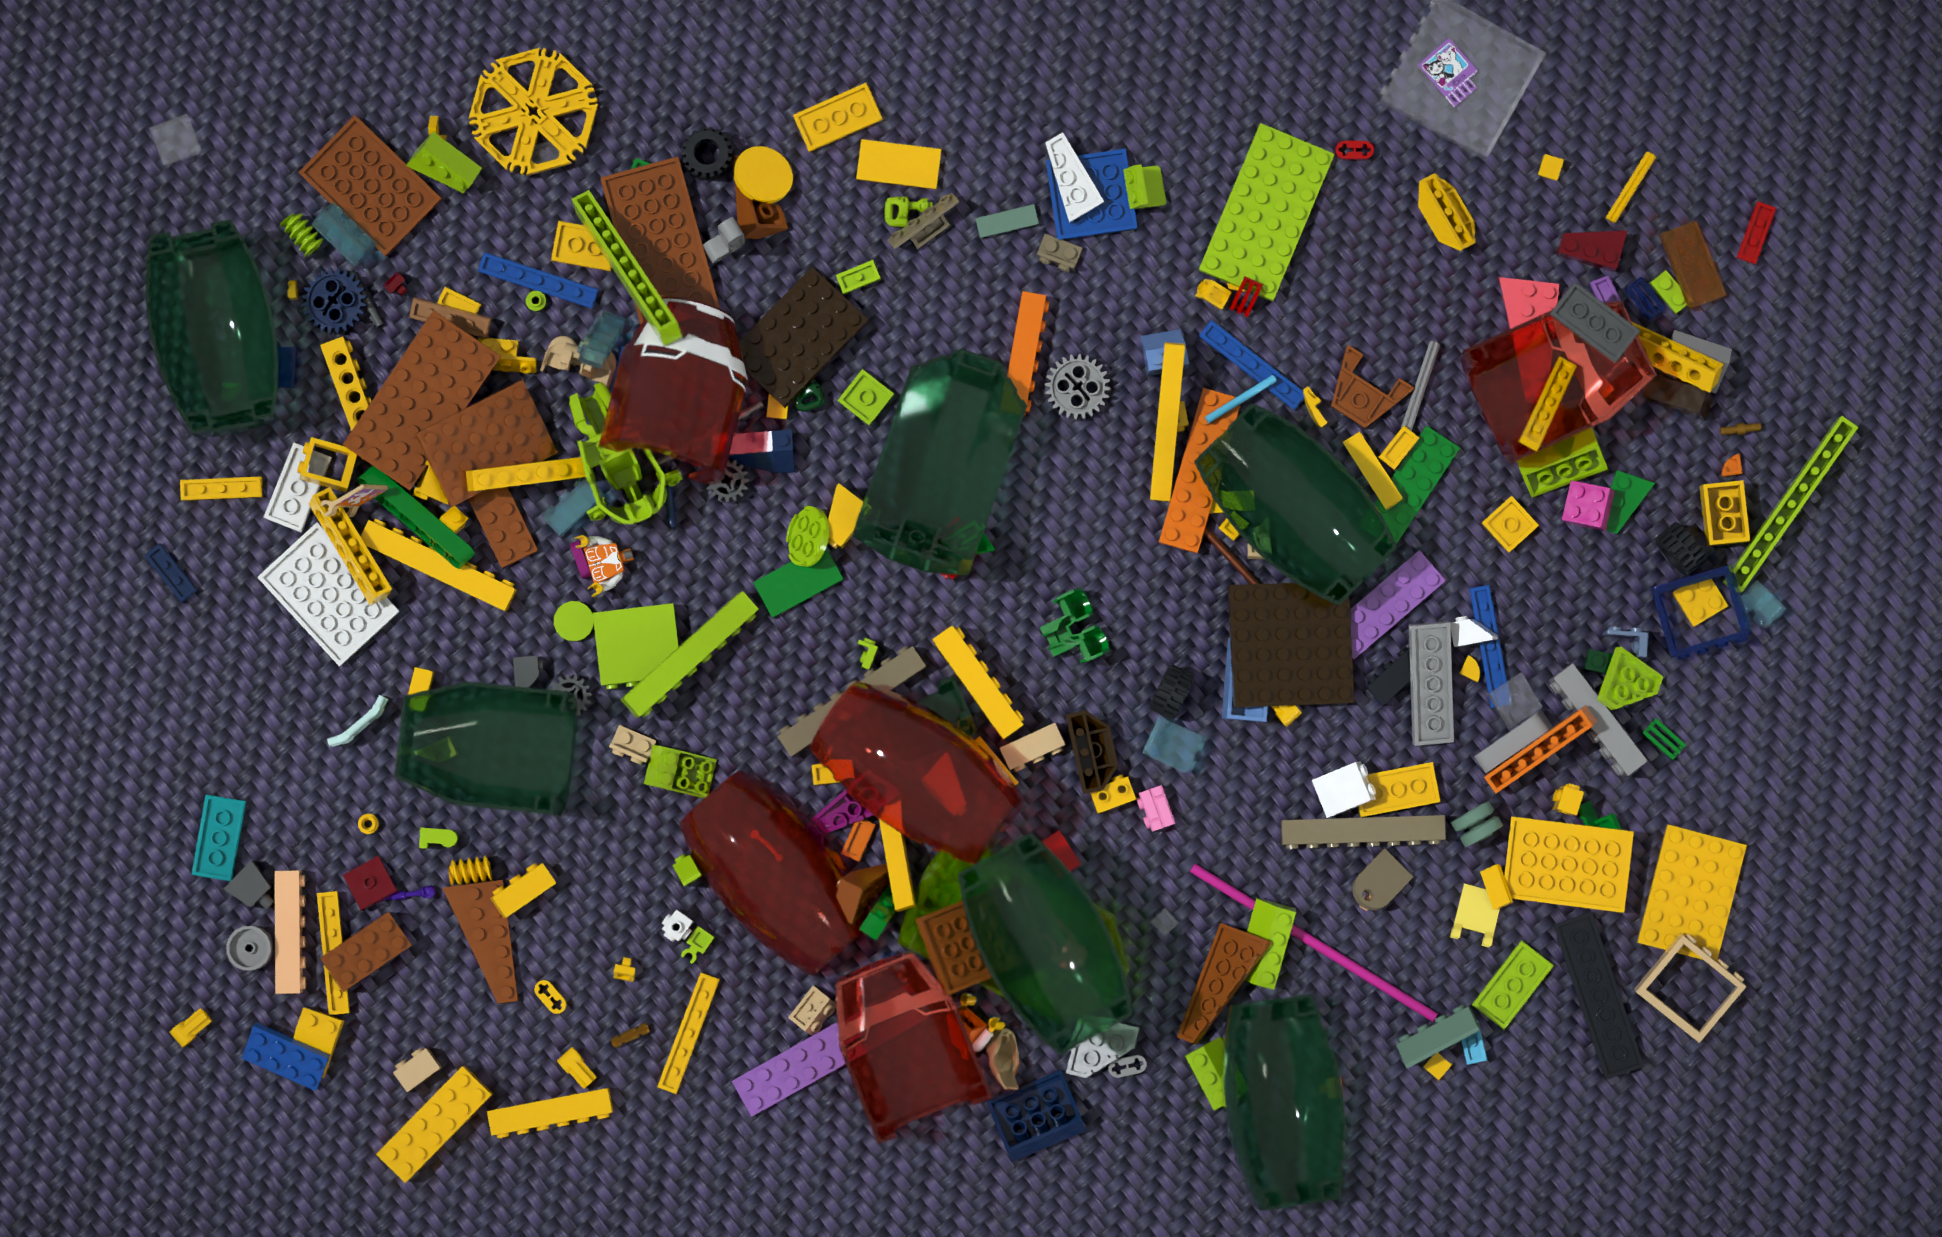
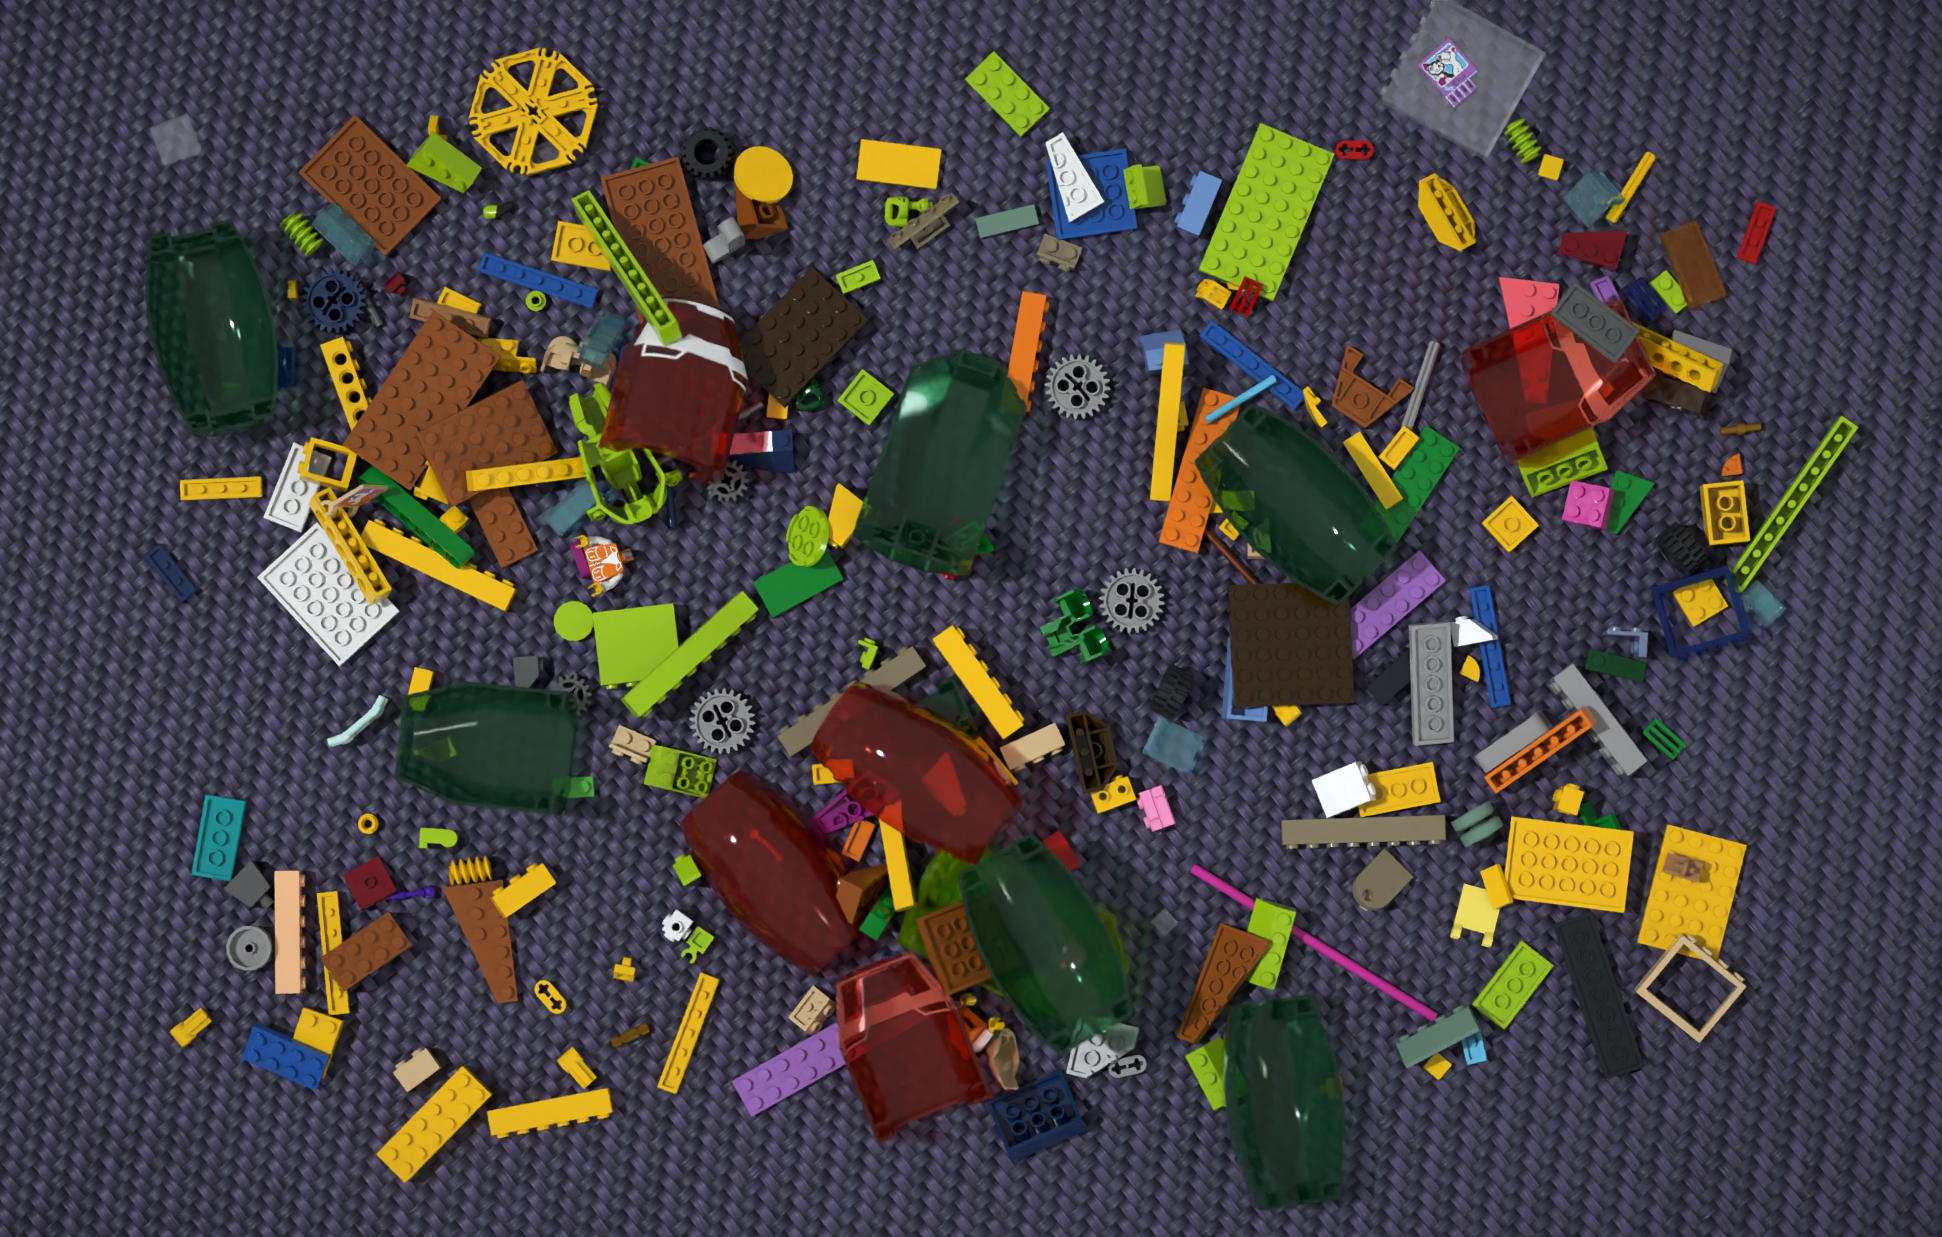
yellow tile [793,83,883,152] -> none
clear tile [1488,672,1542,728] -> none
yellow tile [1519,356,1577,451] -> none
lime plate [1597,646,1663,710] -> none
none -> arm [483,201,513,219]
none -> bright green plate [552,776,595,799]
none -> light grey gear [689,688,755,754]
none -> lime plate [965,51,1050,137]
none -> light grey gear [1099,568,1165,634]
none -> medium blue brick [1174,171,1222,238]
none -> lime piece [1504,118,1541,164]
none -> clear light blue bracket [1564,170,1625,227]
none -> medium nougat hips [1662,852,1704,883]

